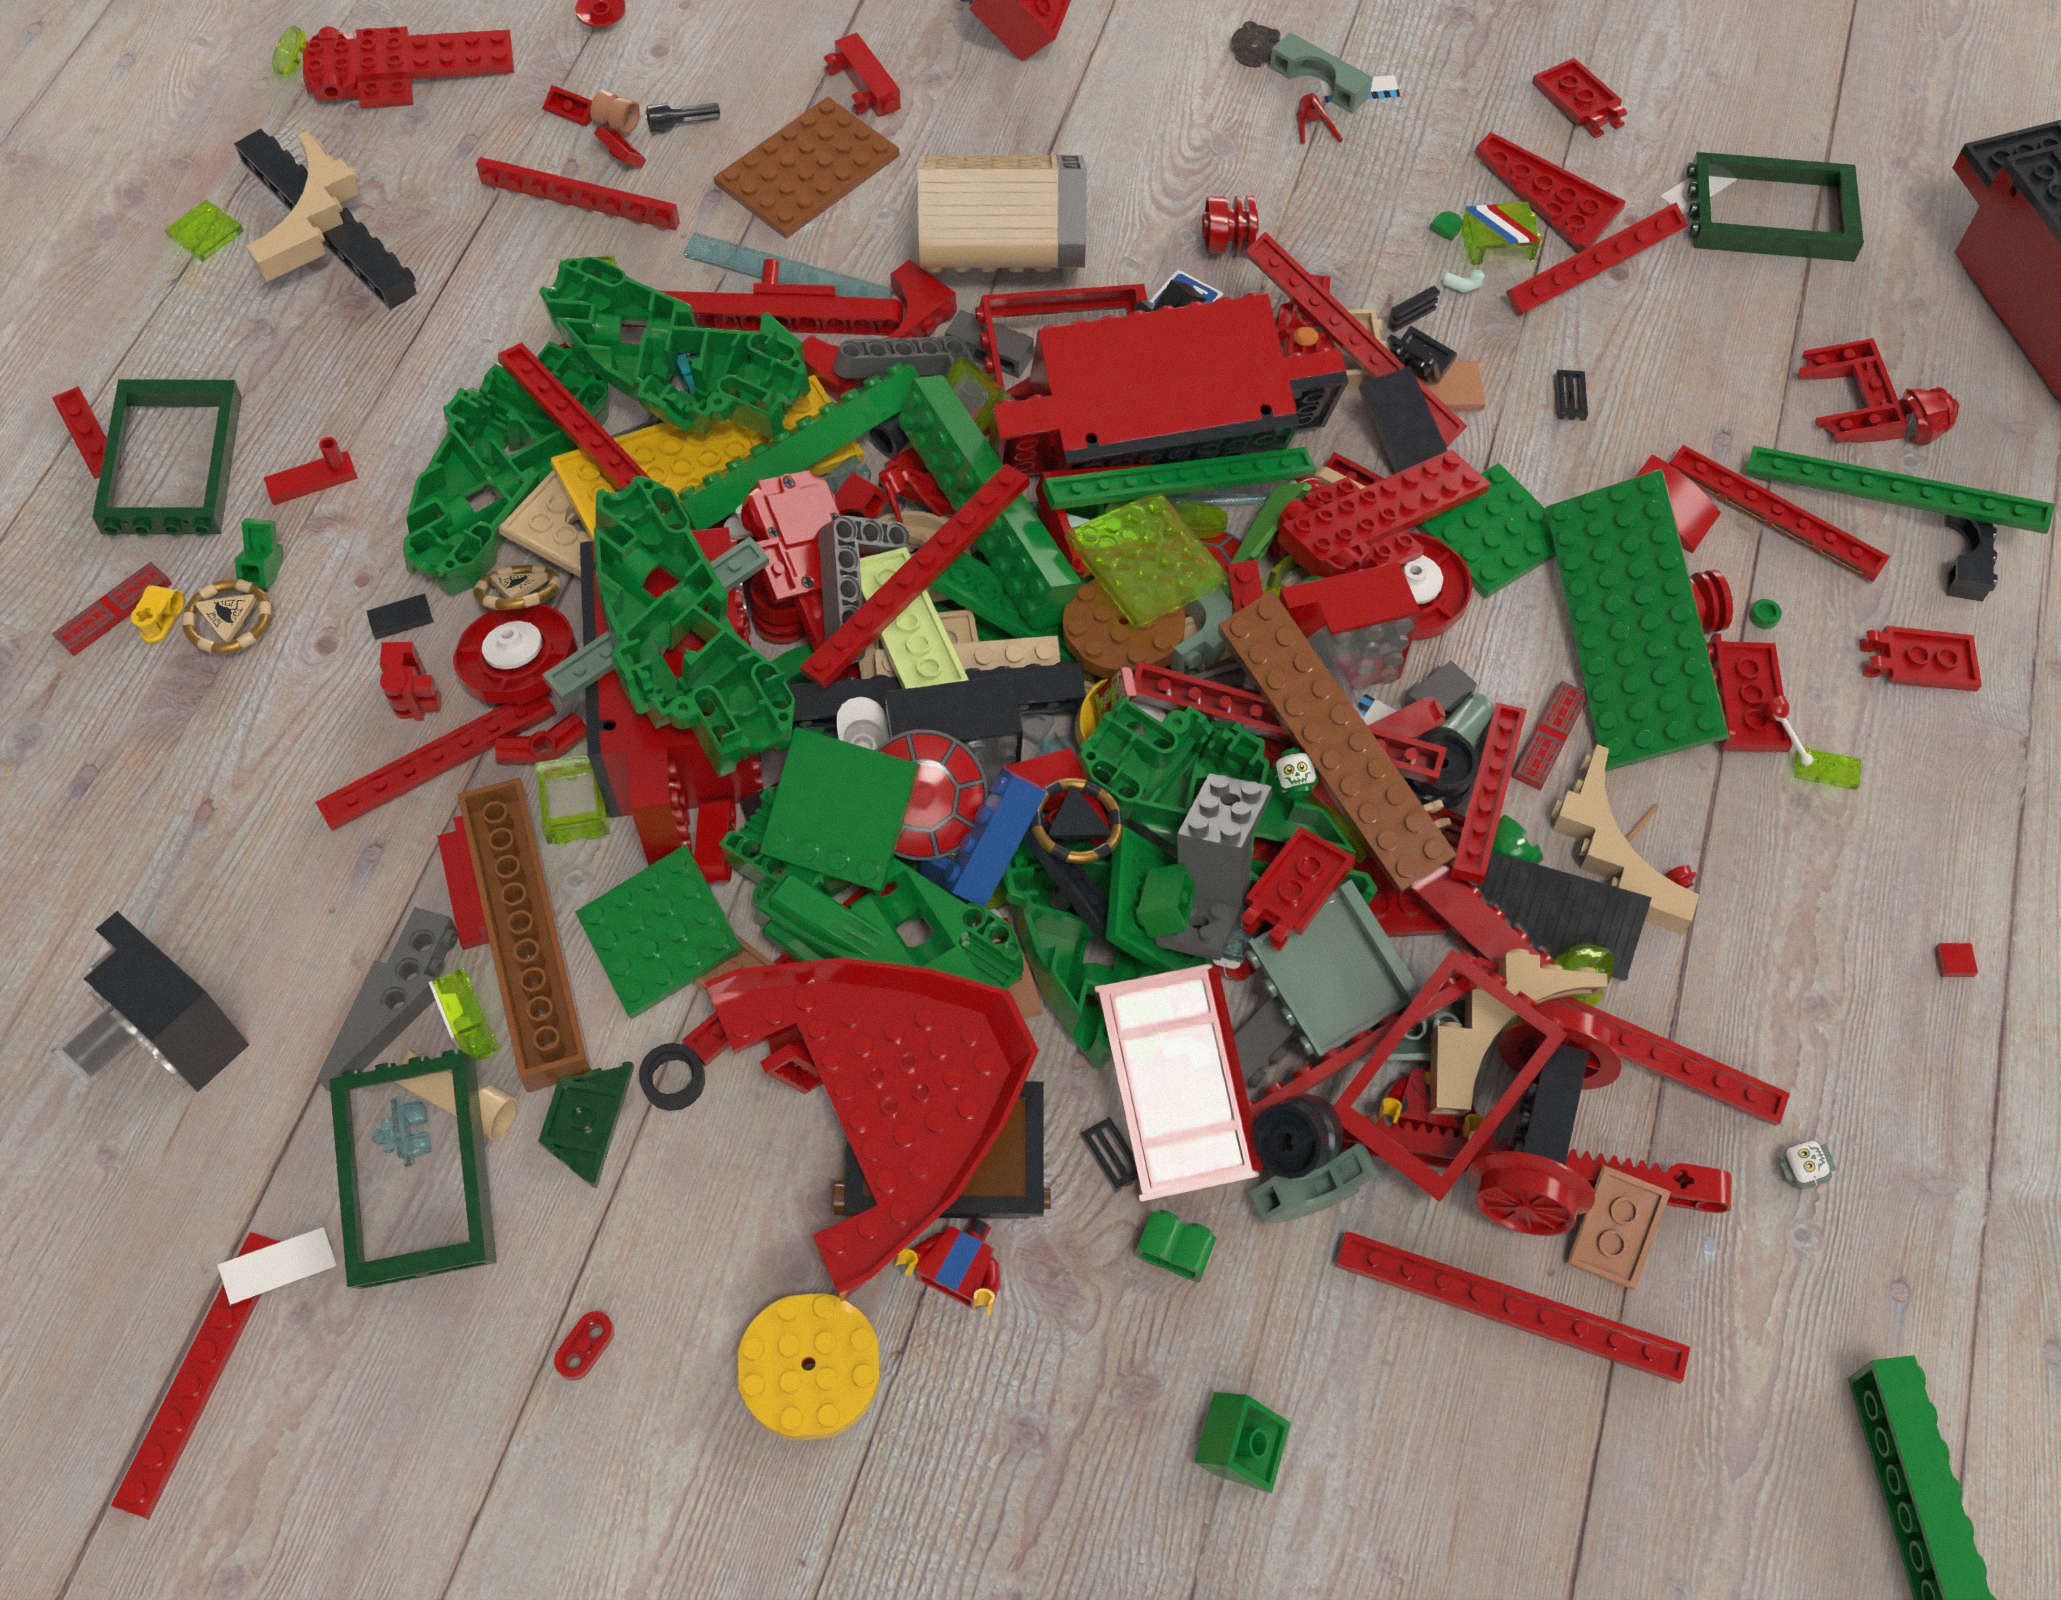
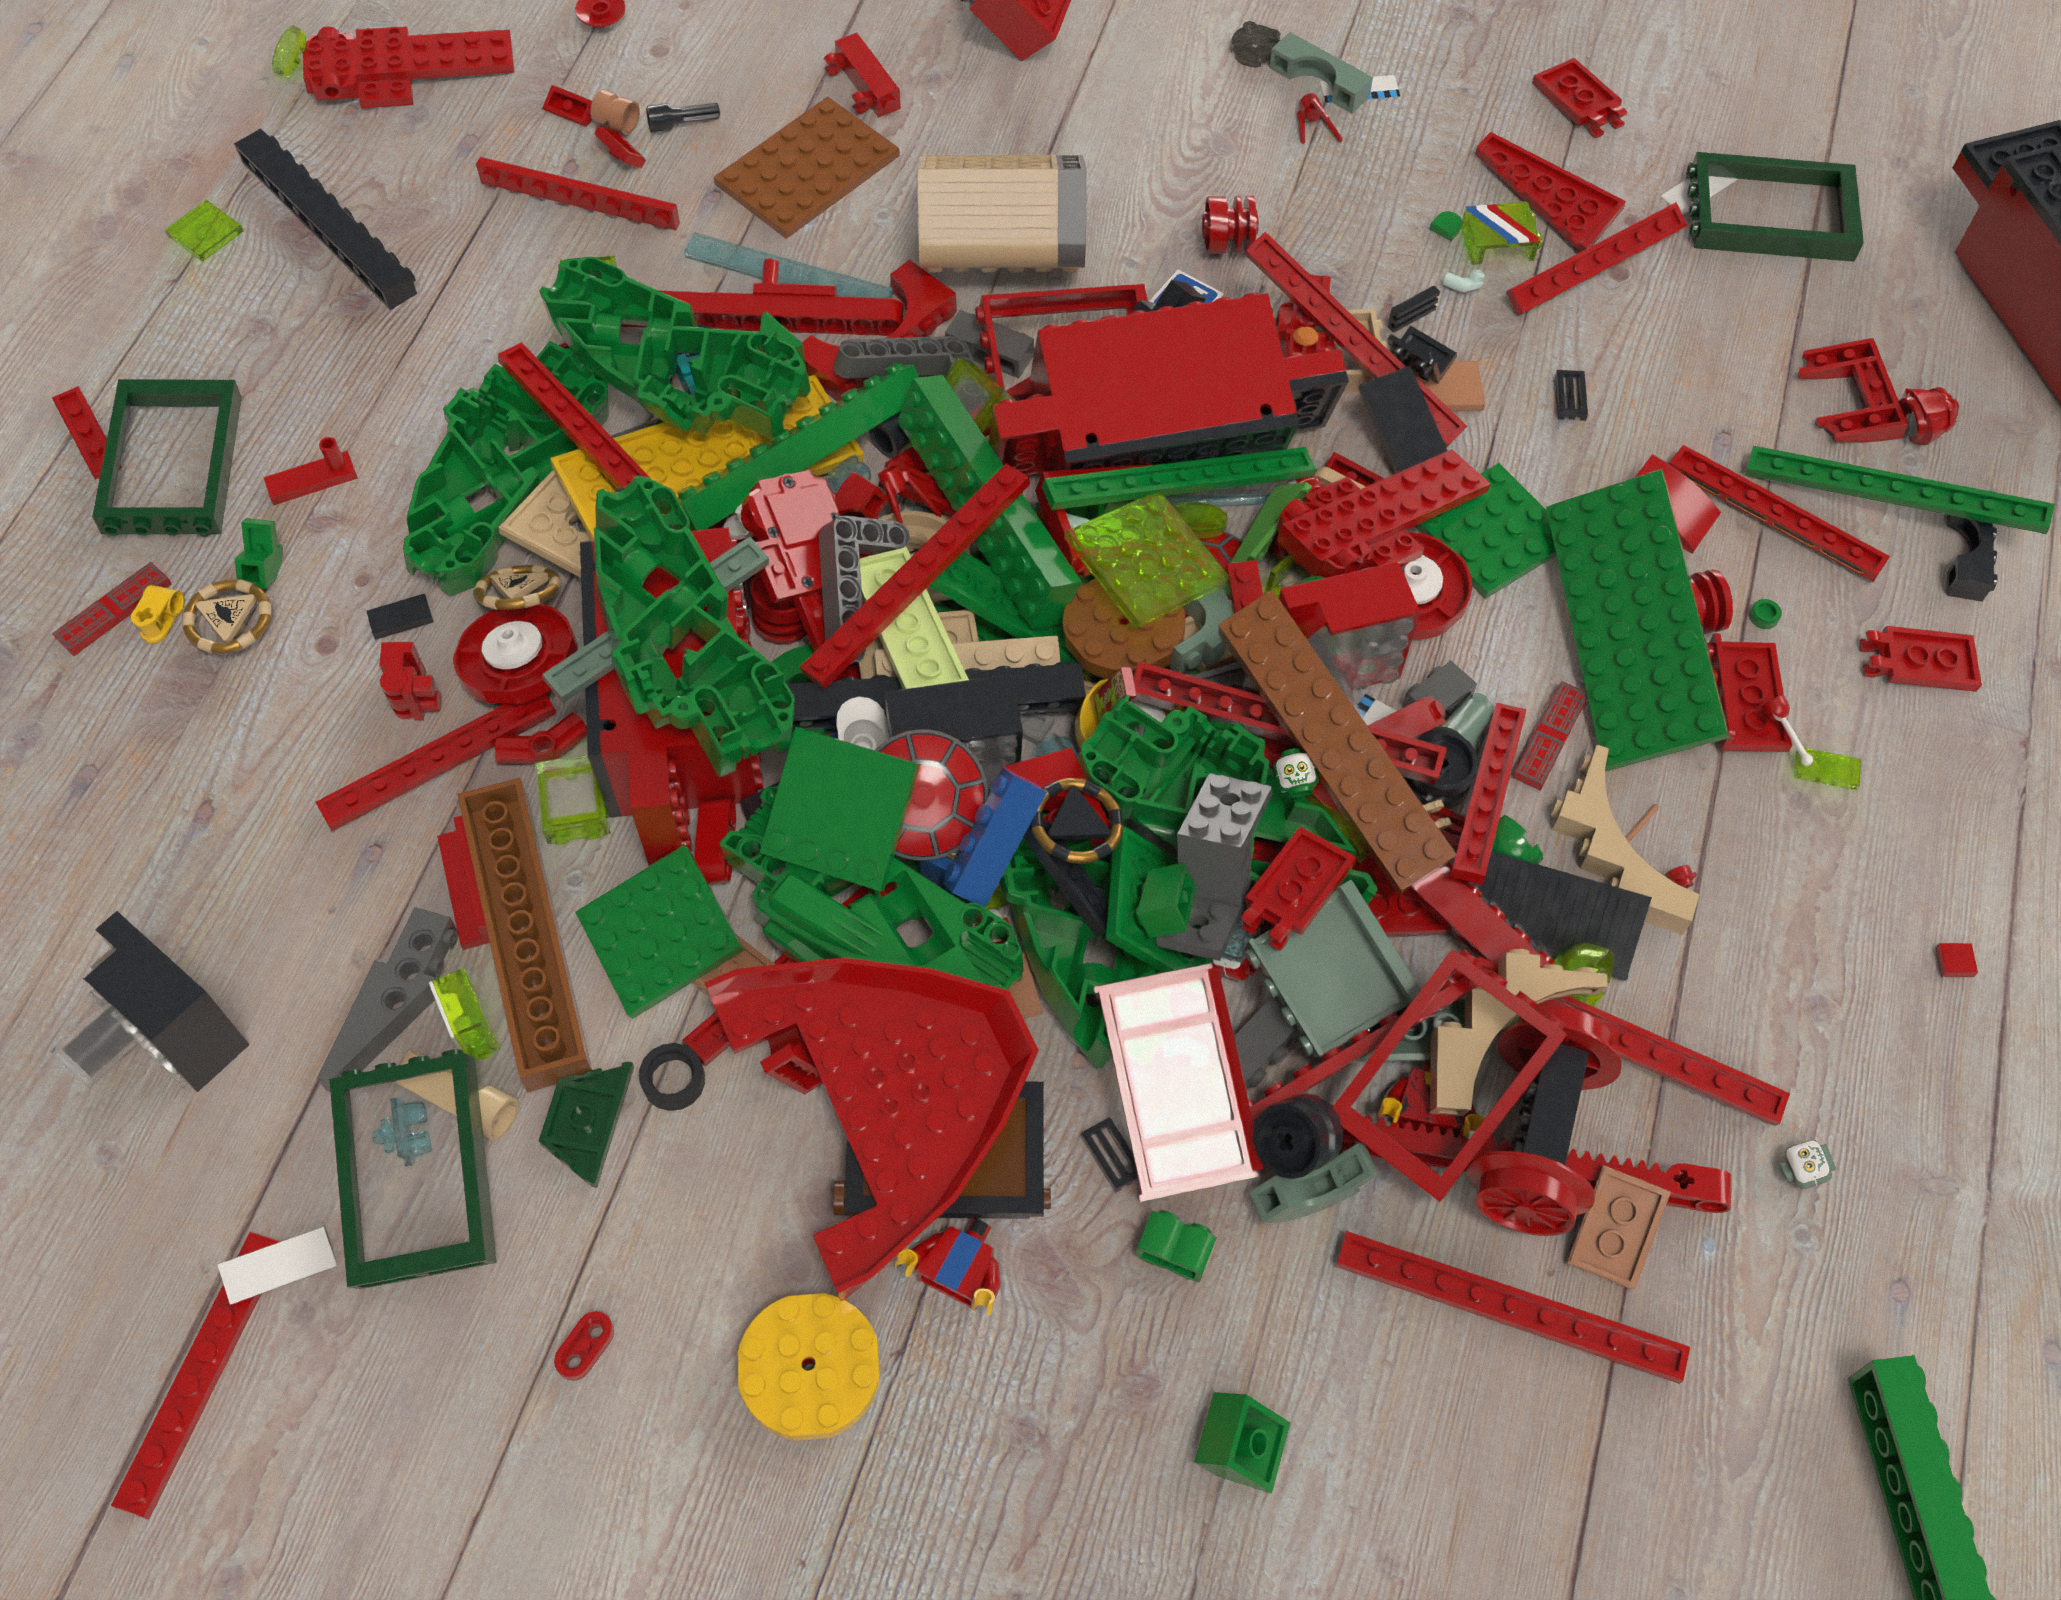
tan arch [246,131,360,282] -> none

